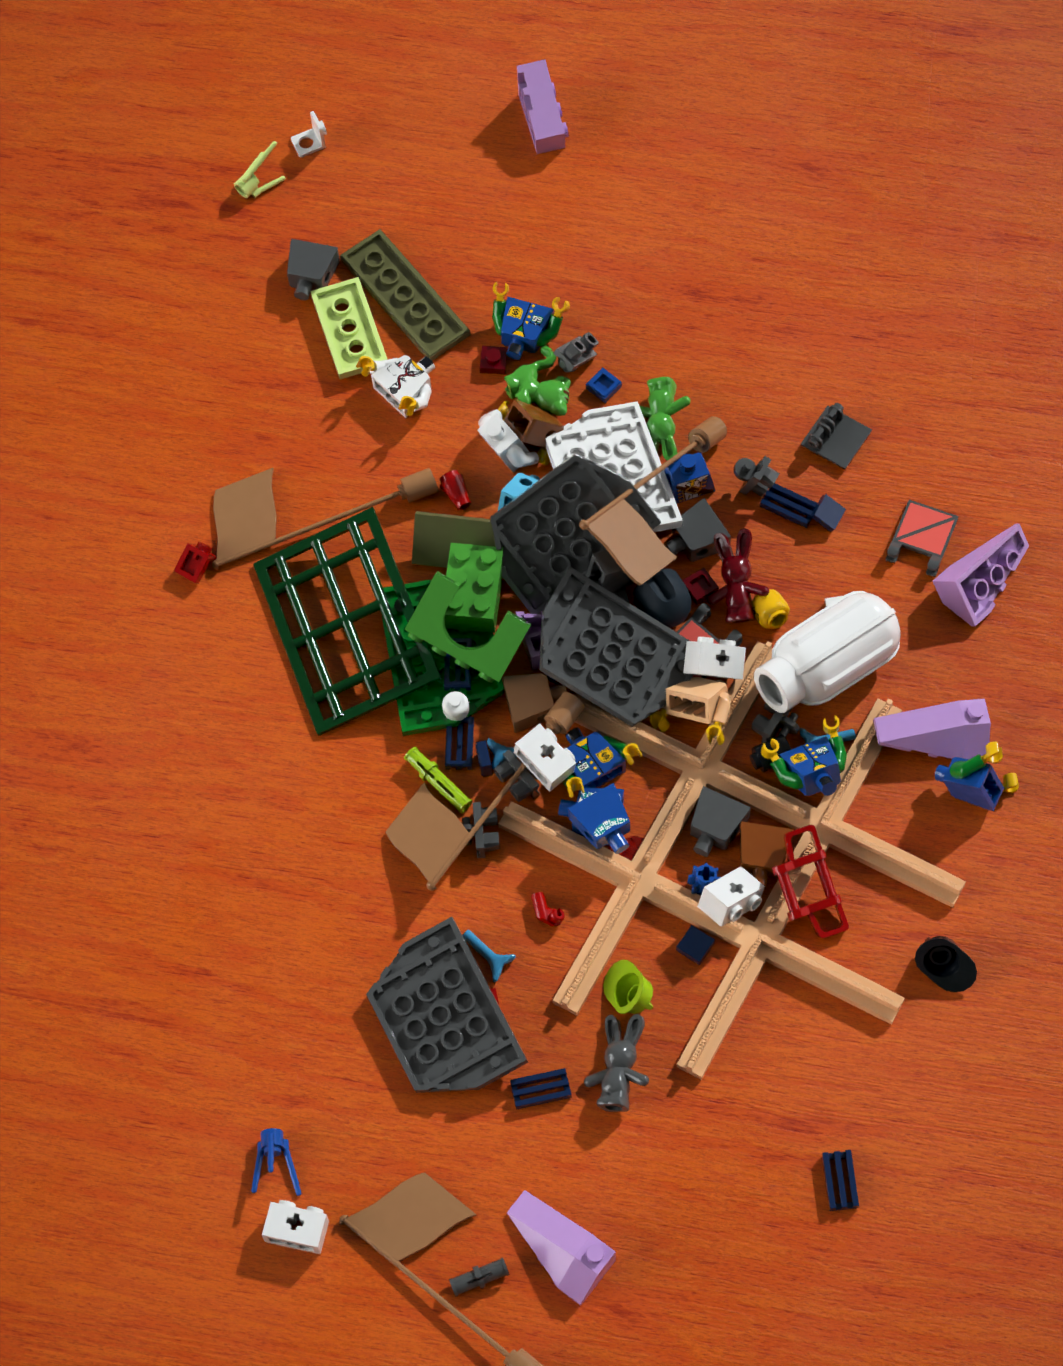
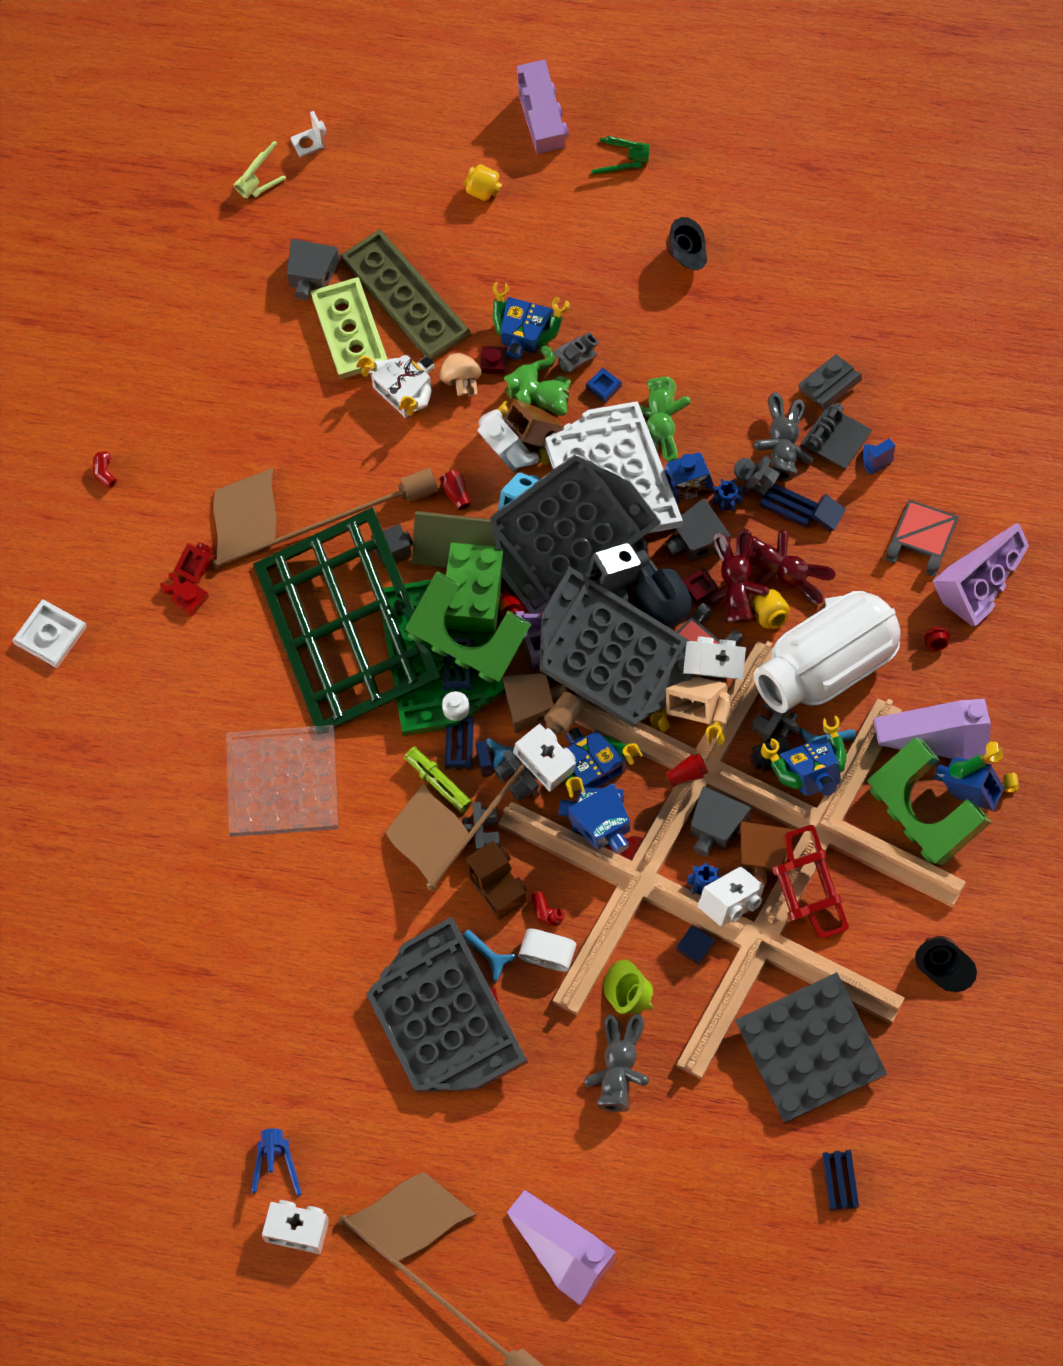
dark grey pin [449,1257,510,1297] -> none
dark blue tile [510,1068,572,1110] -> none
medium nougat flag [579,416,727,586] -> none
none -> white tile [12,599,87,668]
none -> red arm [93,451,117,489]
none -> red plate [160,572,209,616]
none -> clear plate [226,725,339,837]
none -> dark grey brick [371,524,413,569]
none -> light nougat piece [439,353,481,397]
none -> yellow head [463,164,502,201]
none -> reddish brown brick [466,840,527,920]
none -> red cone [499,578,525,620]
none -> white beam [518,929,577,972]
none -> green plant [591,136,650,174]
none -> black piece [666,217,707,270]
none -> red cone [666,753,709,787]
none -> blue gear [712,479,743,512]
none -> dark grey plate [735,972,887,1124]
none -> dark red animal [748,530,836,604]
none -> dark grey animal [754,392,813,482]
none -> dark grey plate [798,354,862,410]
none -> blue tile [862,438,896,475]
none -> bright green arch [867,737,992,866]
none -> red plate [924,627,950,651]

